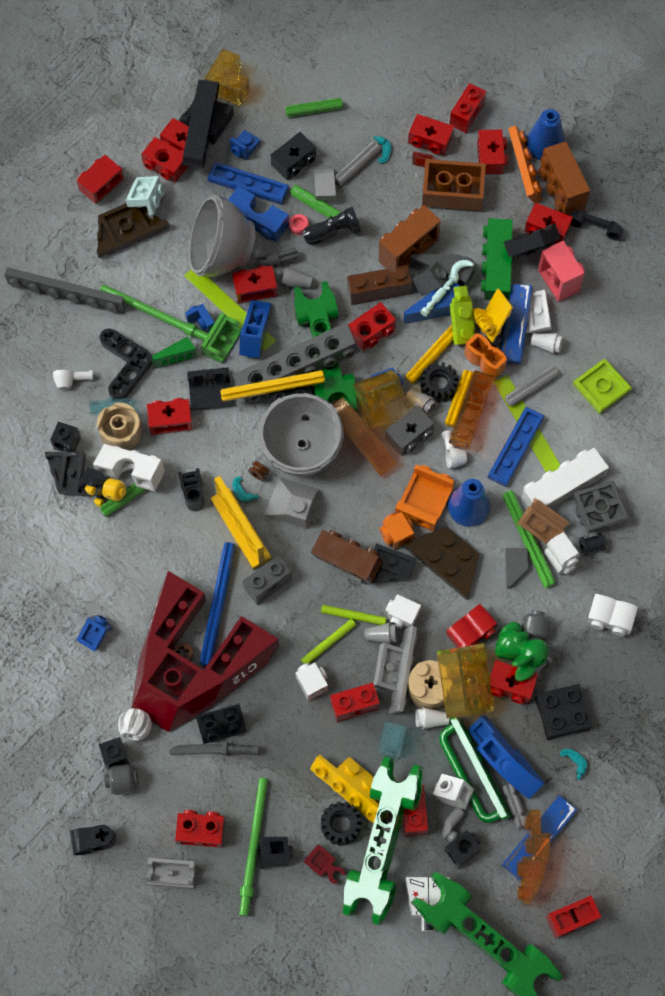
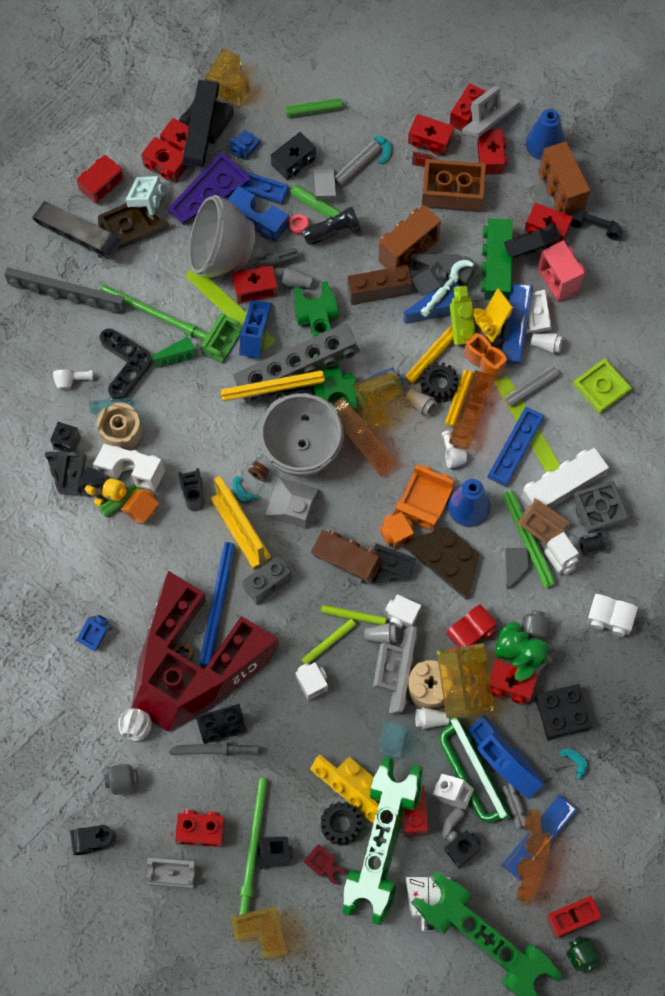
black brick [99,737,130,771] -> none
red brick [147,398,193,435] -> none
blue bracket [185,304,215,333] -> none
black hinge [187,367,233,410] -> none
red brick [330,682,380,722] -> none
red brick [348,302,396,351] -> none
dark grey brick [385,405,434,456] -> none
orange plate [508,125,542,204] -> none
none -> black beam [32,201,121,259]
none -> orange brick [121,489,159,523]
none -> dark purple wing [167,152,251,224]
none -> clear yellow brick [230,906,287,962]
none -> light grey bracket [462,87,520,137]
none -> dark green head [566,936,601,974]

